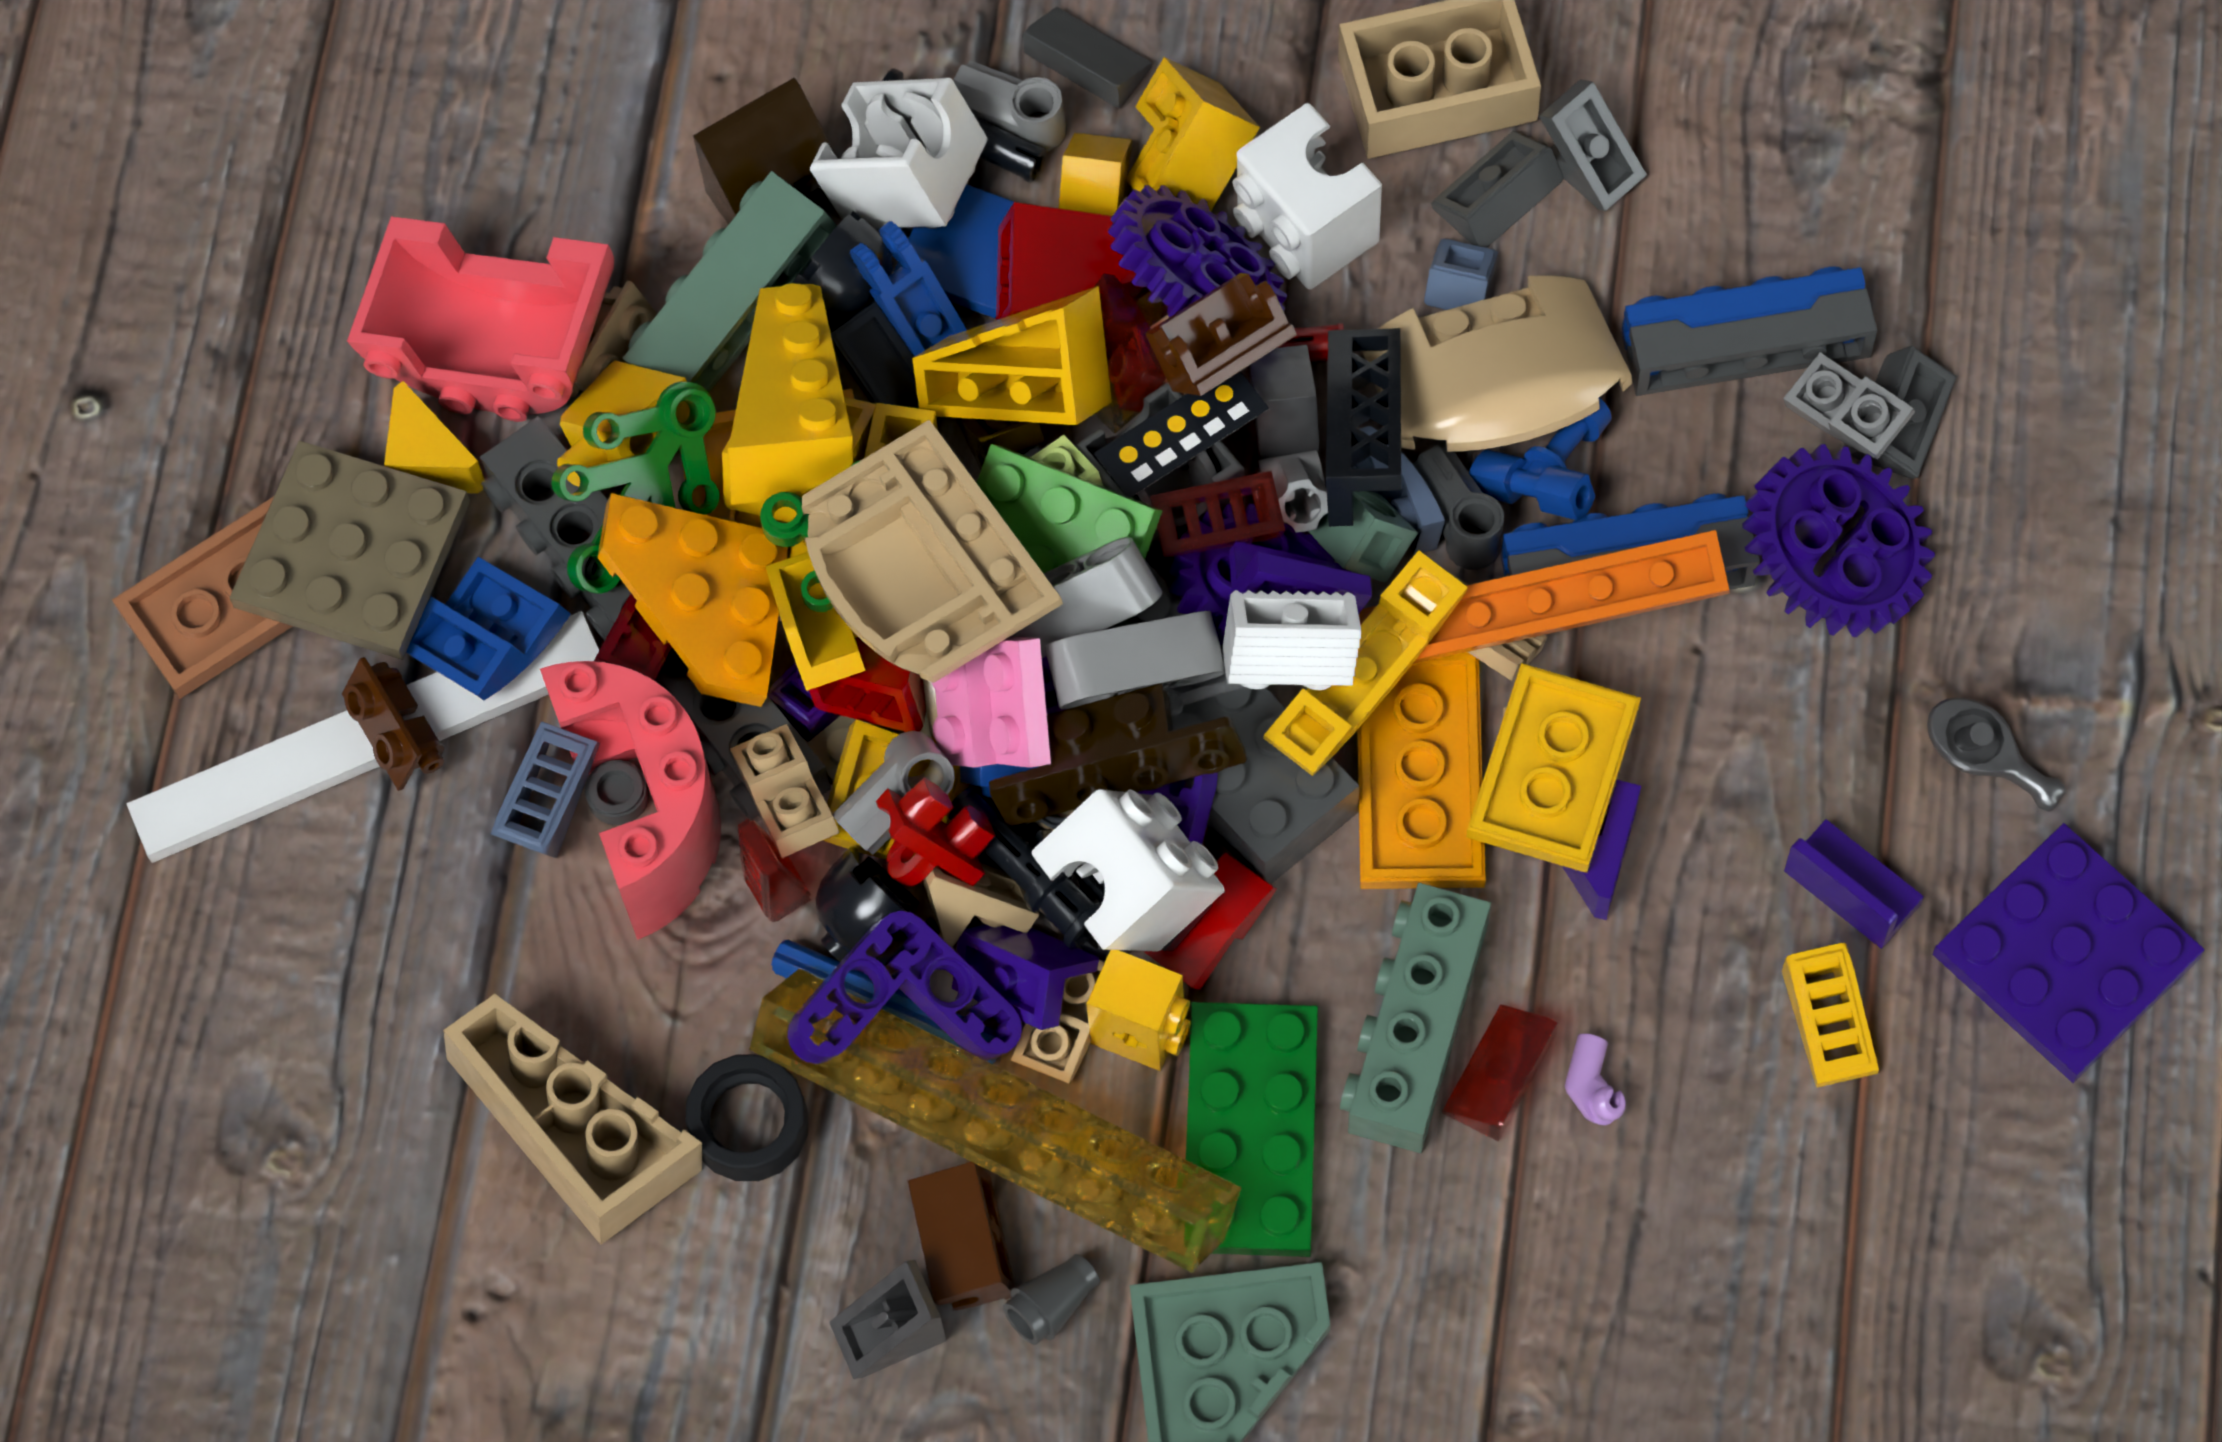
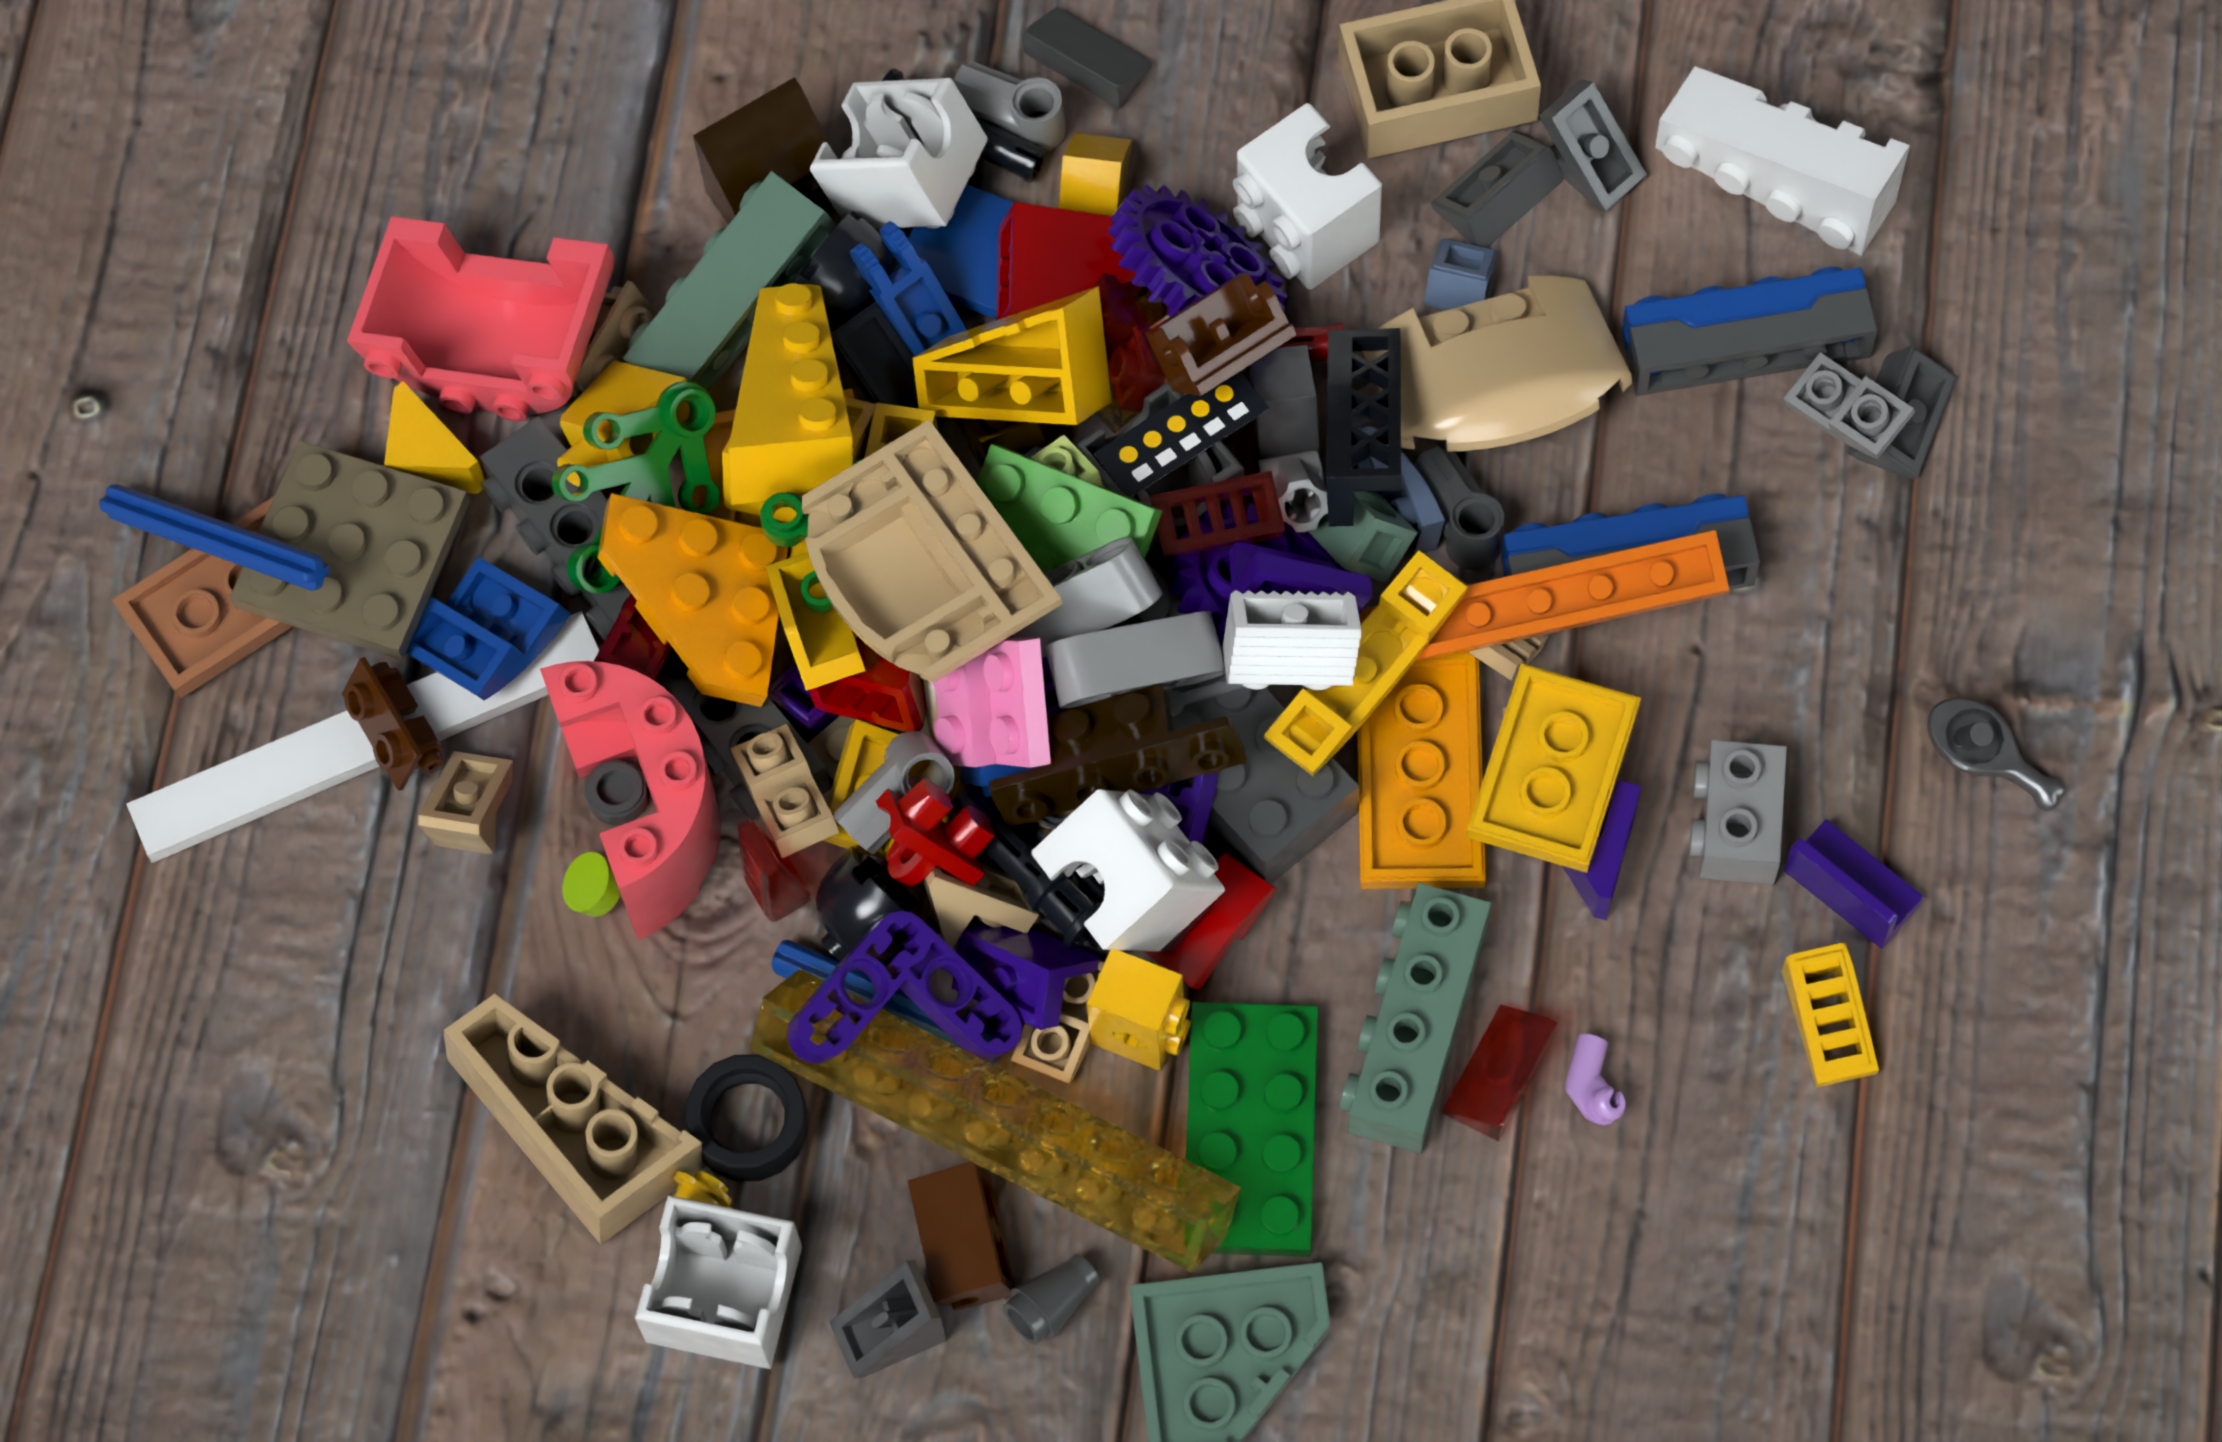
sand blue slope [490,721,600,859] -> none
yellow panel [1125,57,1260,212] -> none
blue bar [1469,398,1612,521] -> none
dark purple gear [1742,444,1935,637] -> none
dark purple plate [1932,823,2205,1083] -> none
none -> blue axle [99,484,330,591]
none -> tan slope [418,751,513,854]
none -> lime tile [562,852,621,917]
none -> white piece [635,1195,802,1369]
none -> yellow plate [673,1171,732,1208]
none -> white wedge [1655,66,1910,256]
none -> light grey brick [1689,740,1787,885]

